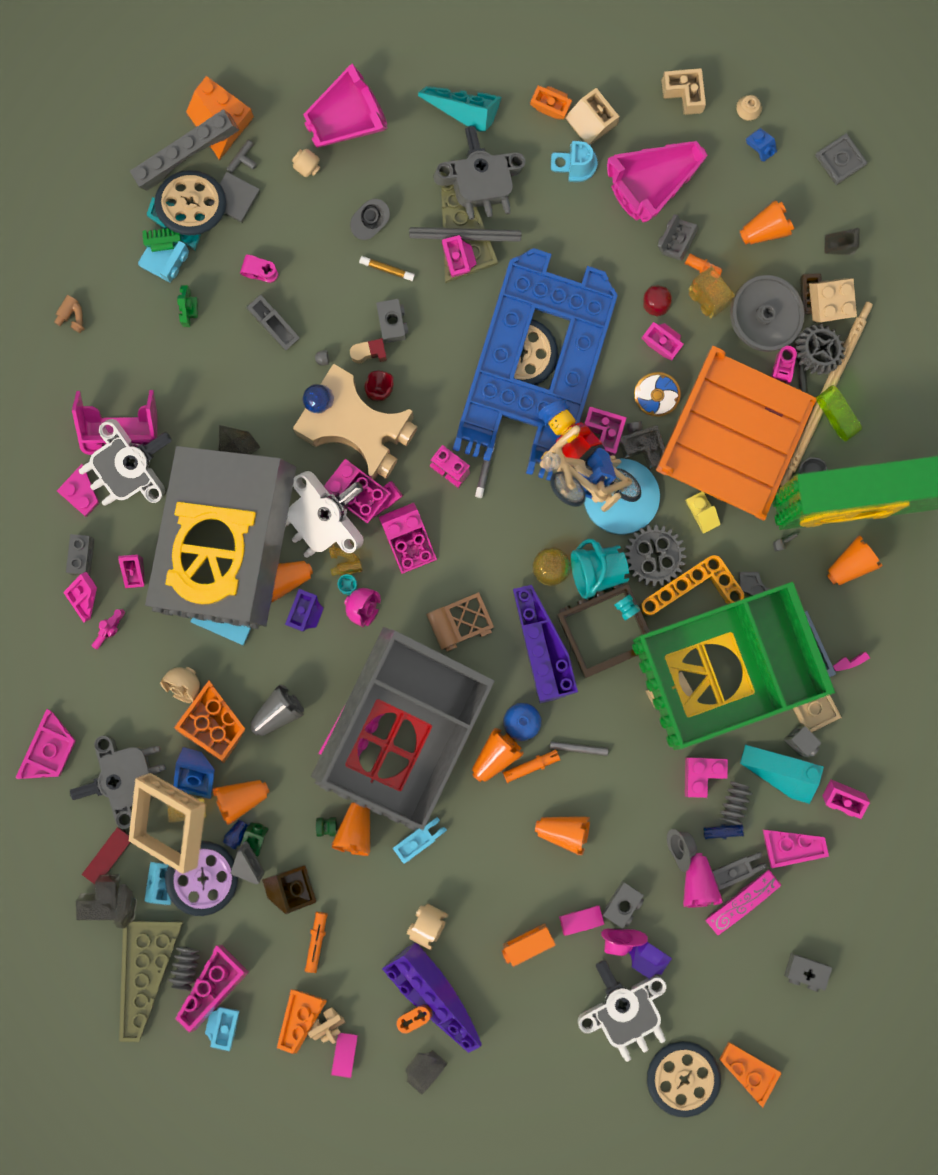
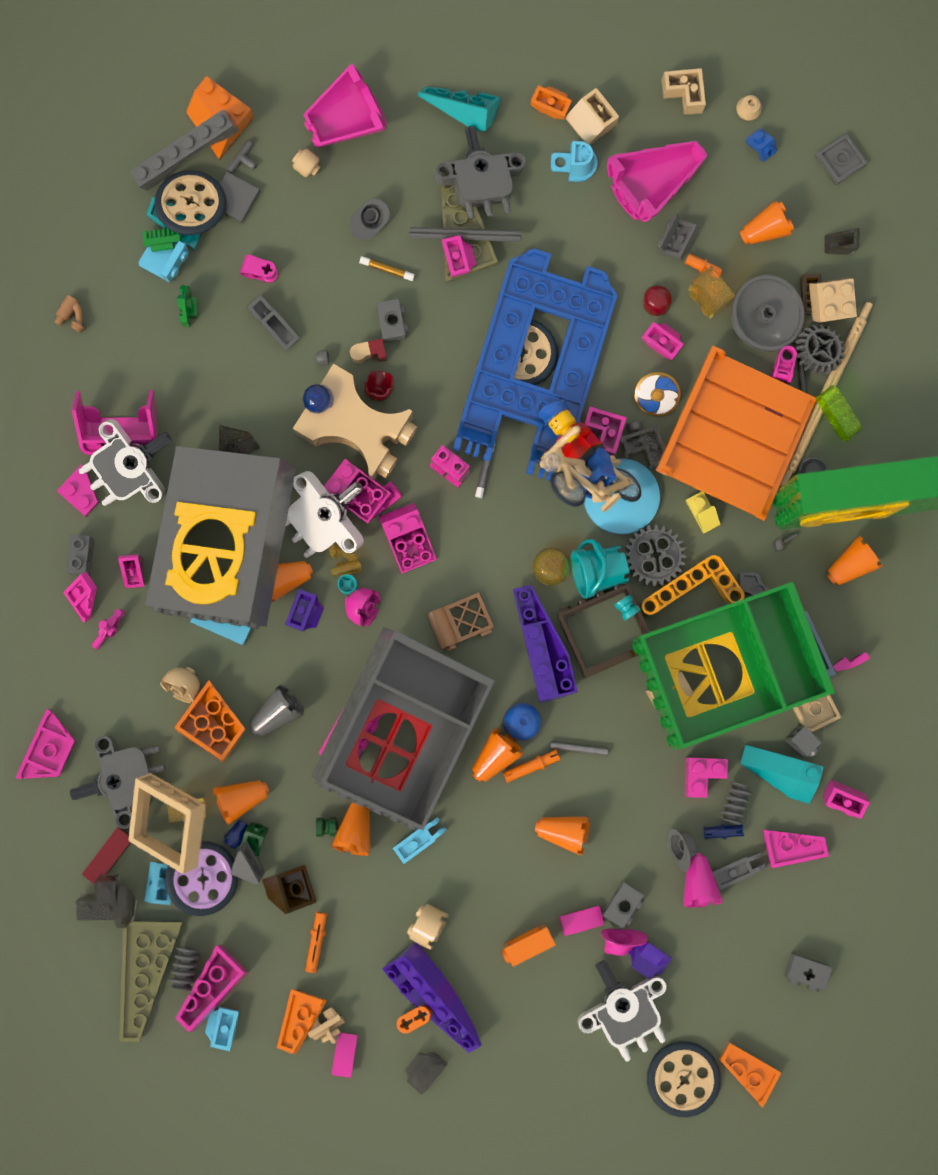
blue slope [174,747,215,799] -> none
dark pink slope [706,870,781,935] -> none

